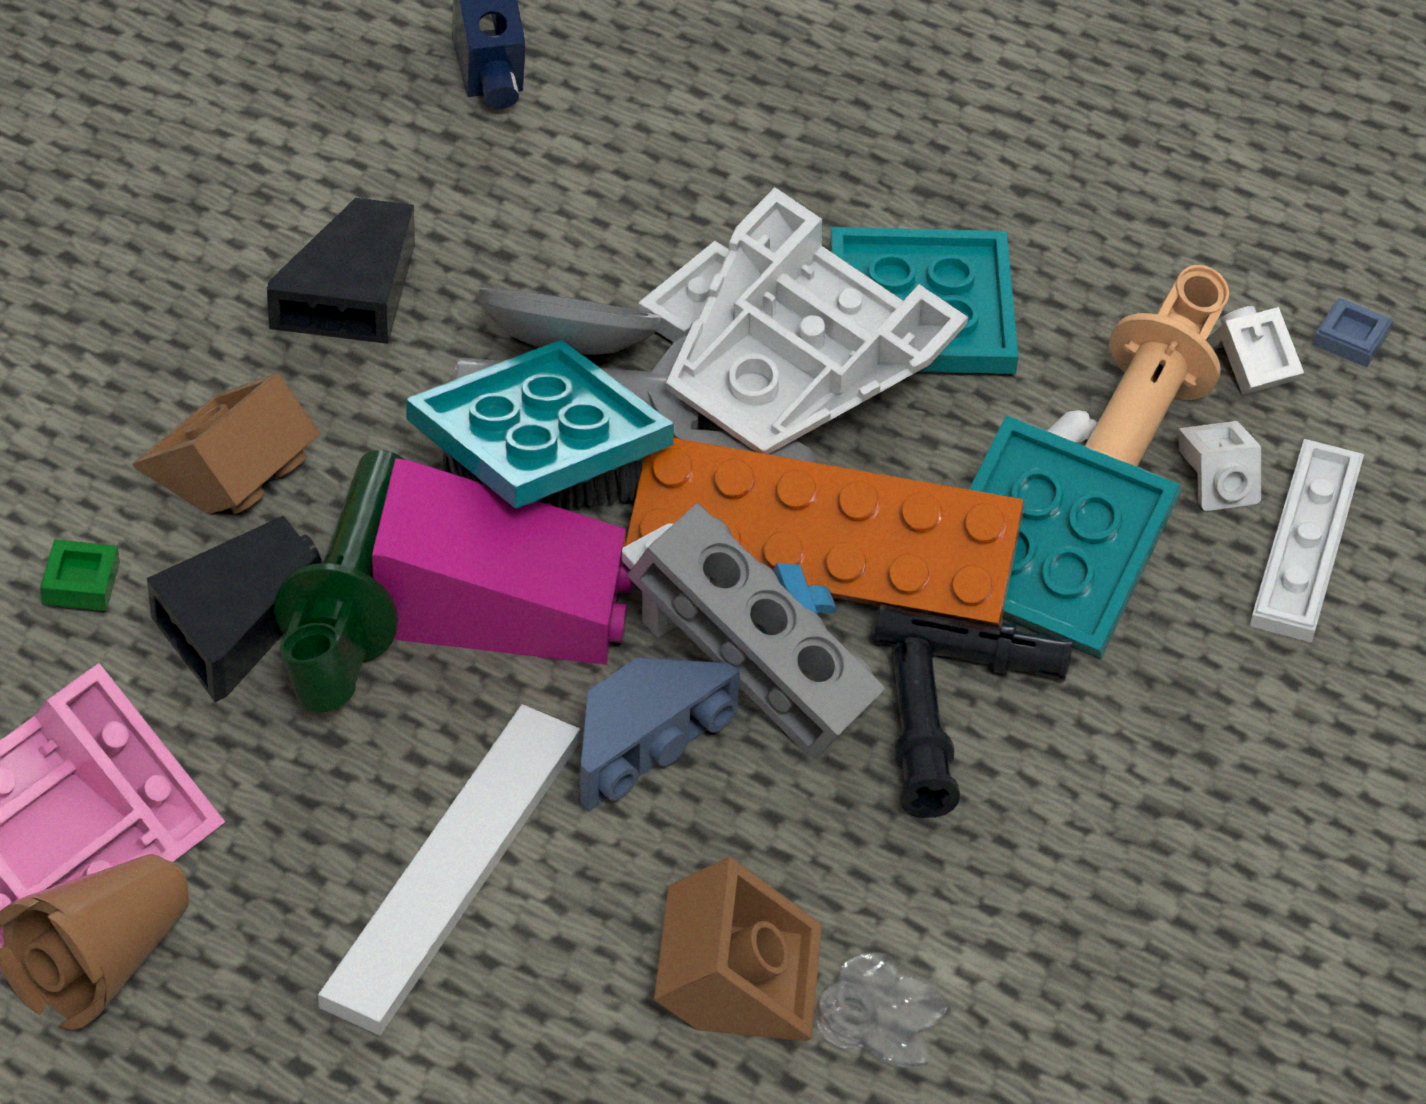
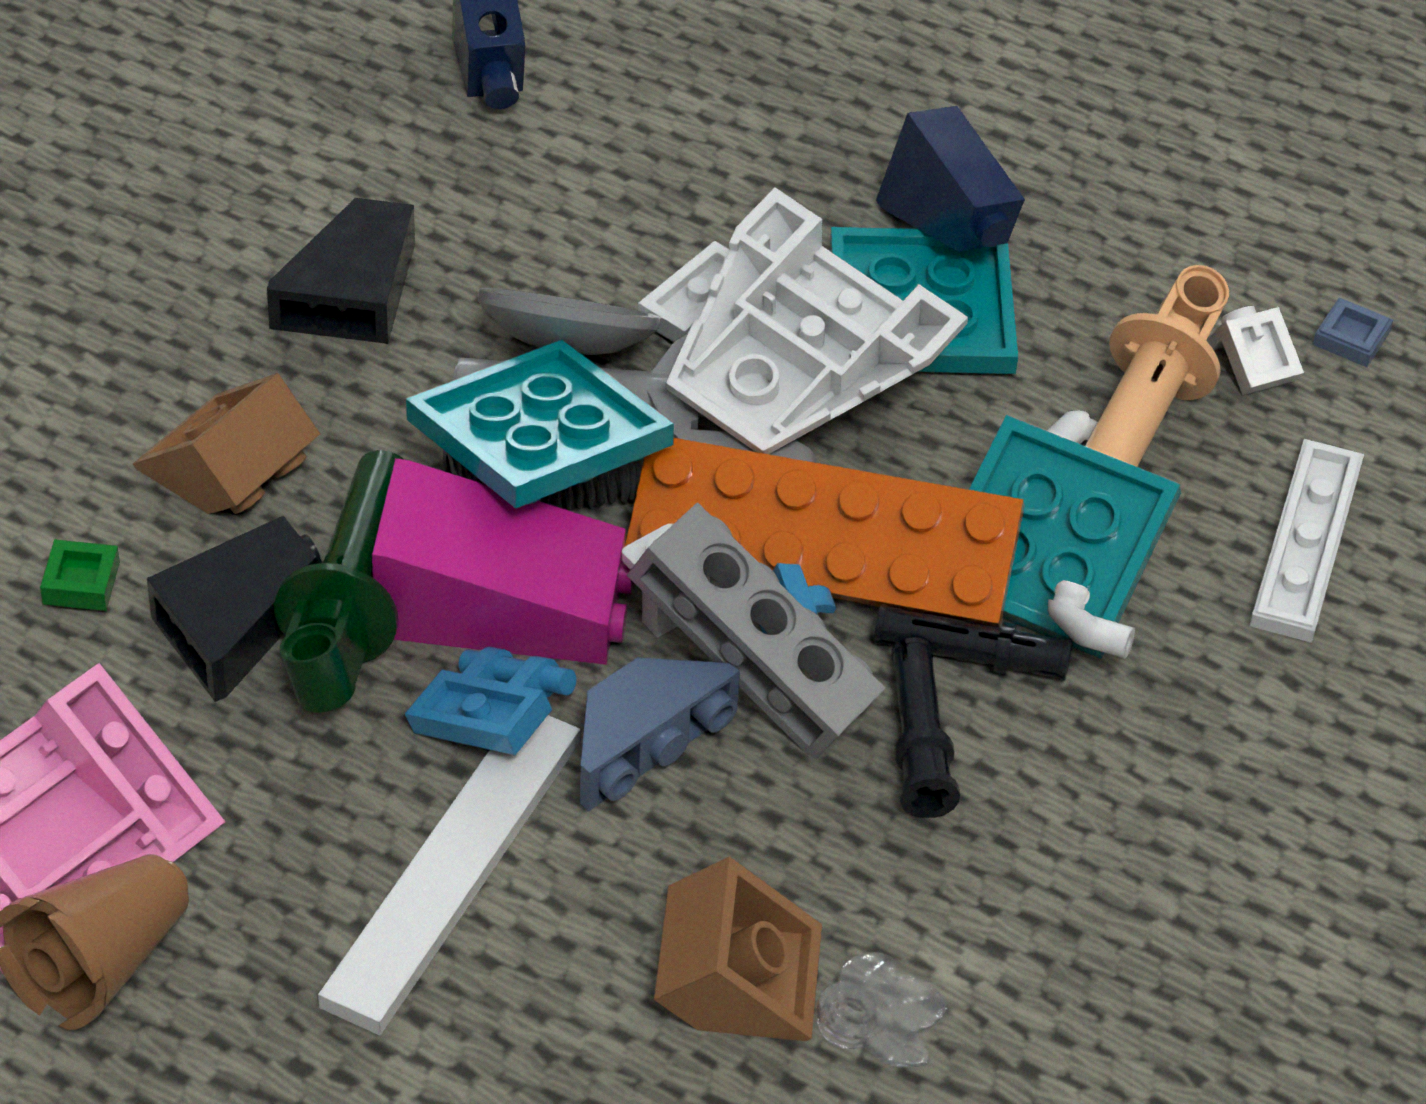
white bracket [1178,421,1261,511] -> none
none -> dark azure plate [405,647,577,755]
none -> dark blue slope [876,106,1025,252]
none -> white arm [1048,580,1135,659]

